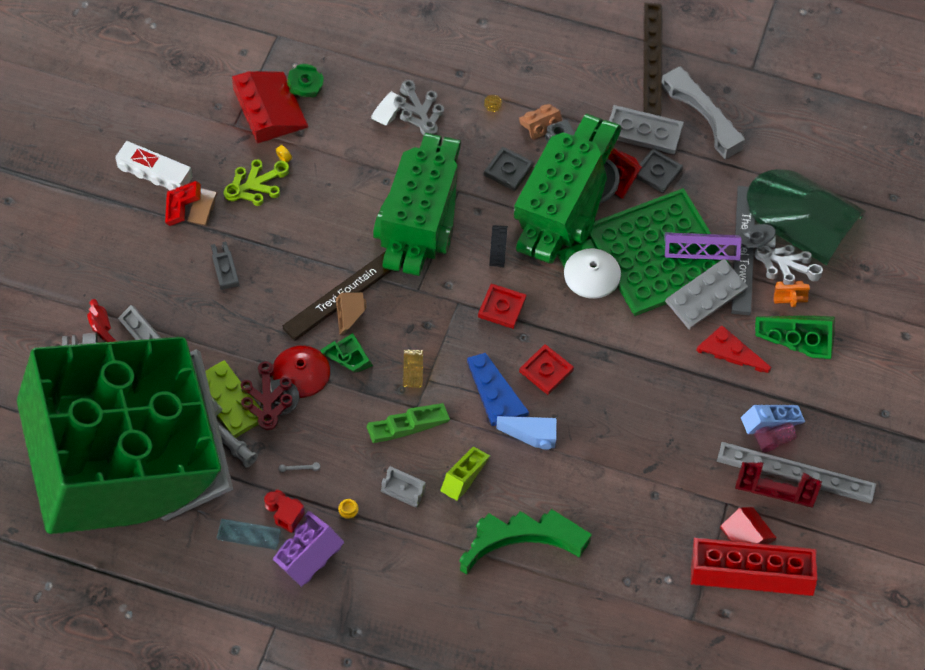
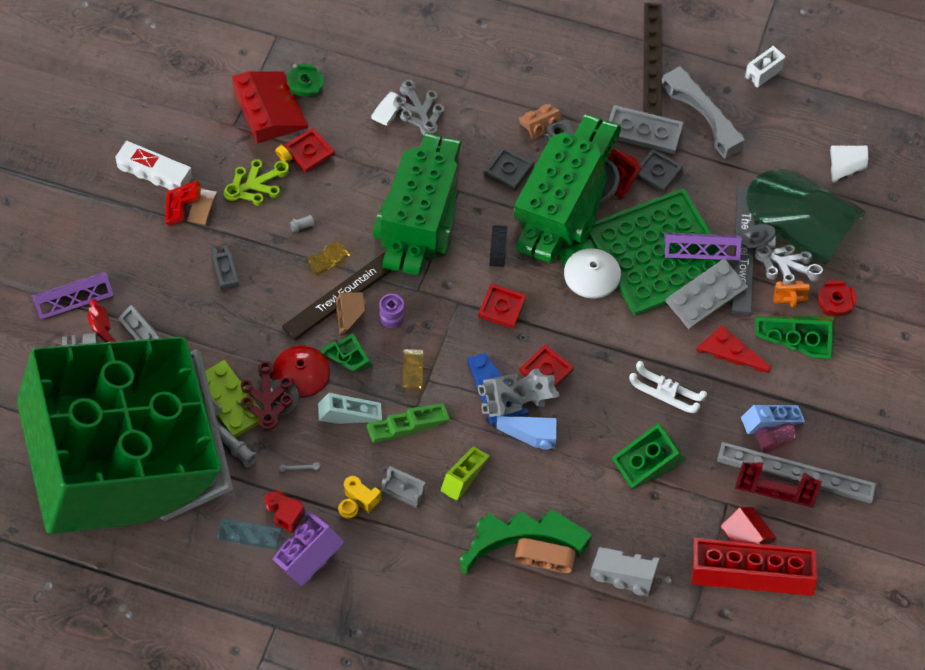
clear yellow plate [484,95,502,112] -> none
none -> medium lavender fence [32,272,114,320]
none -> red plate [284,128,335,173]
none -> light grey pin [289,215,314,233]
none -> clear yellow slope [306,241,349,276]
none -> light aqua slope [318,393,382,424]
none -> yellow leg [344,476,382,513]
none -> medium lavender wheel [379,293,404,328]
none -> light grey hips [478,369,560,417]
none -> nougat beam [514,538,576,573]
none -> light grey wedge [590,547,660,596]
none -> green slope [612,423,686,489]
none -> white piece [629,361,707,413]
none -> white brick [745,46,786,88]
none -> red plate [817,280,857,316]
none -> white slope [830,146,868,183]

